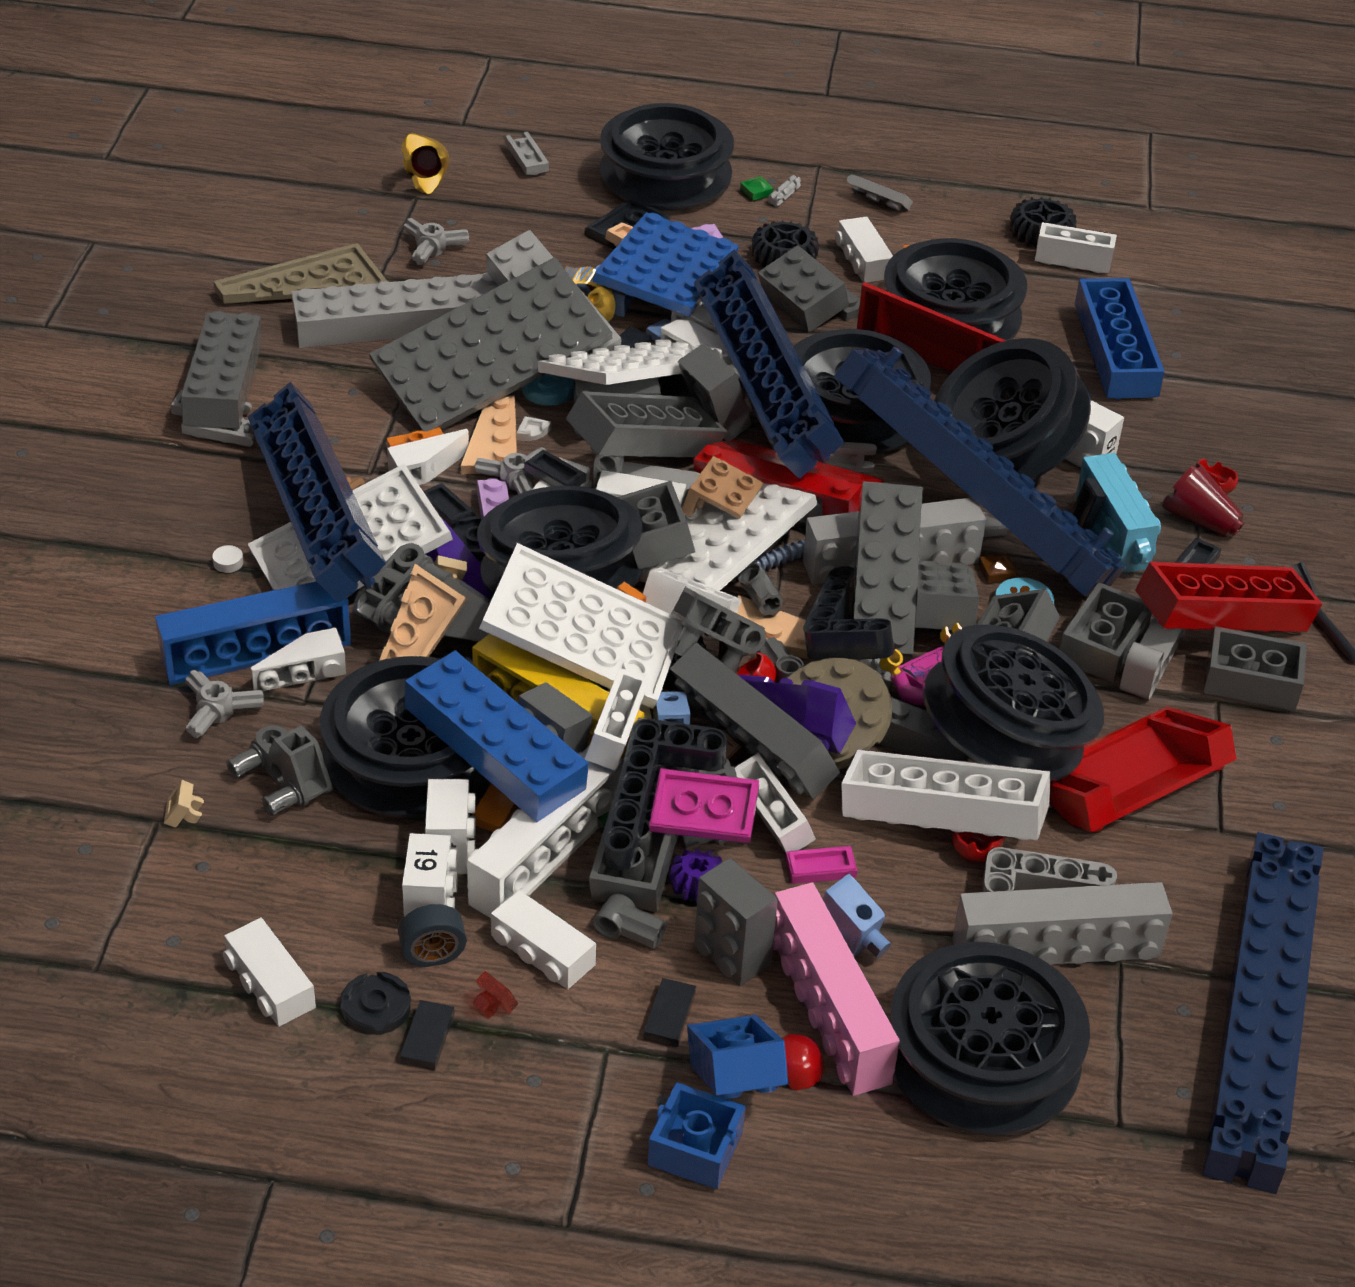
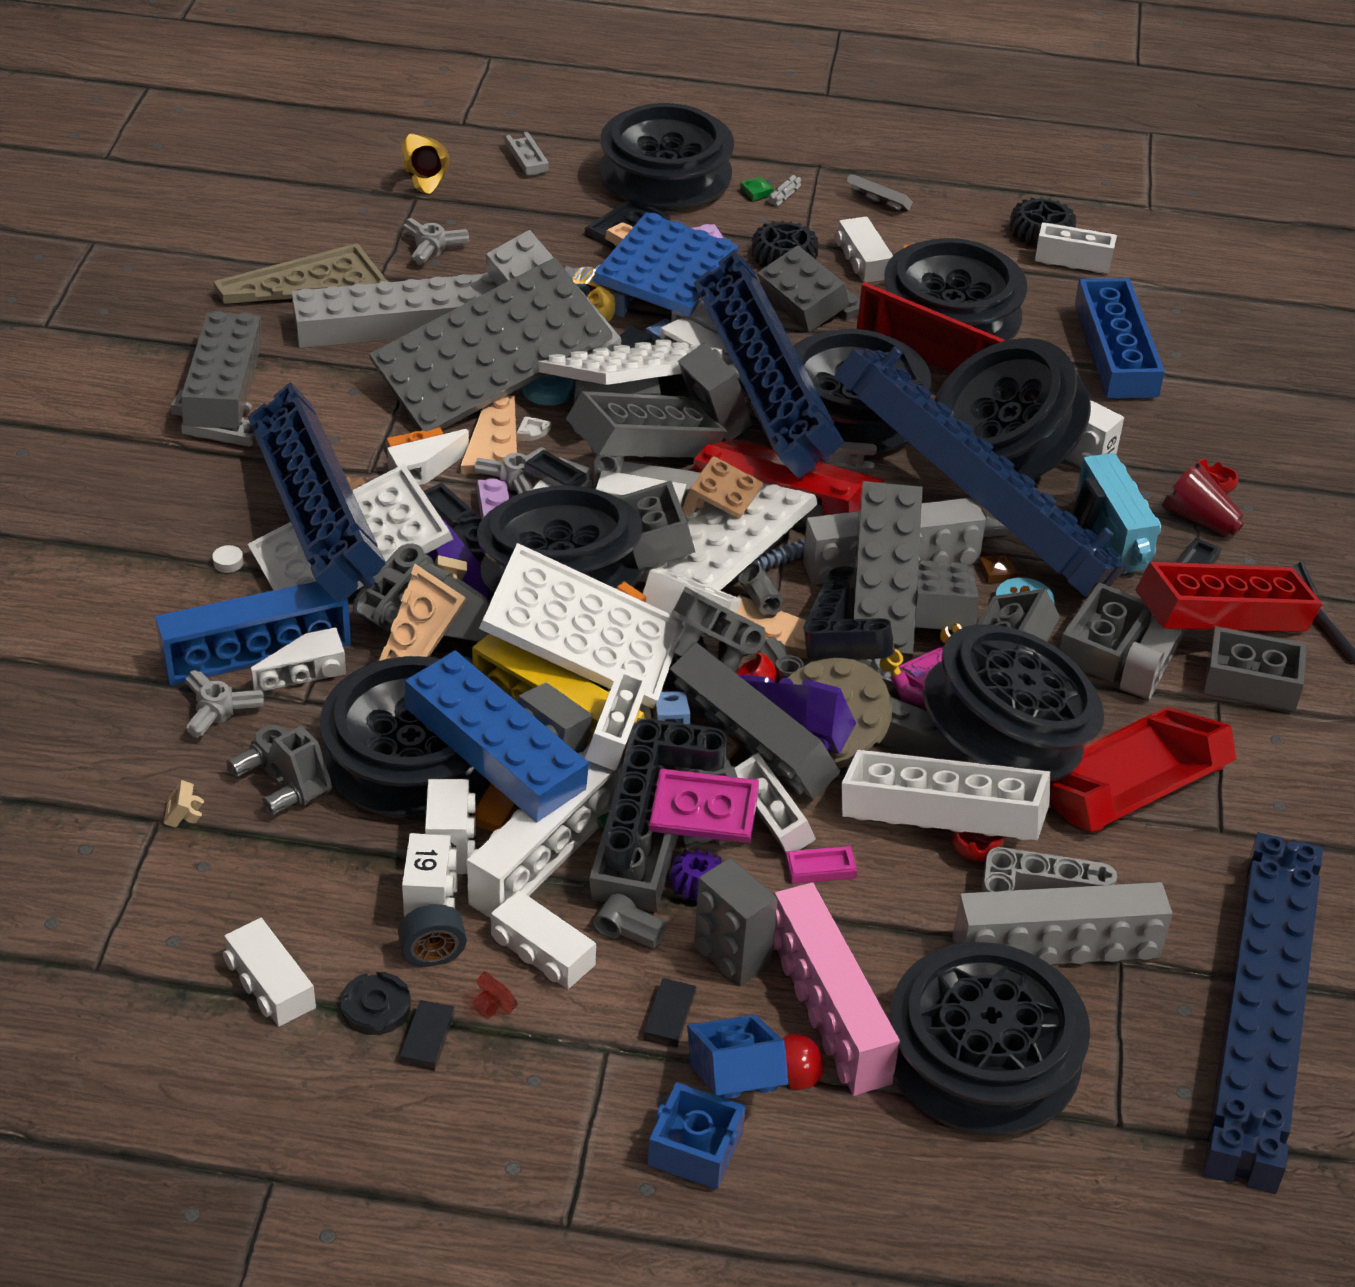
medium blue torso [822,874,891,958] -> none

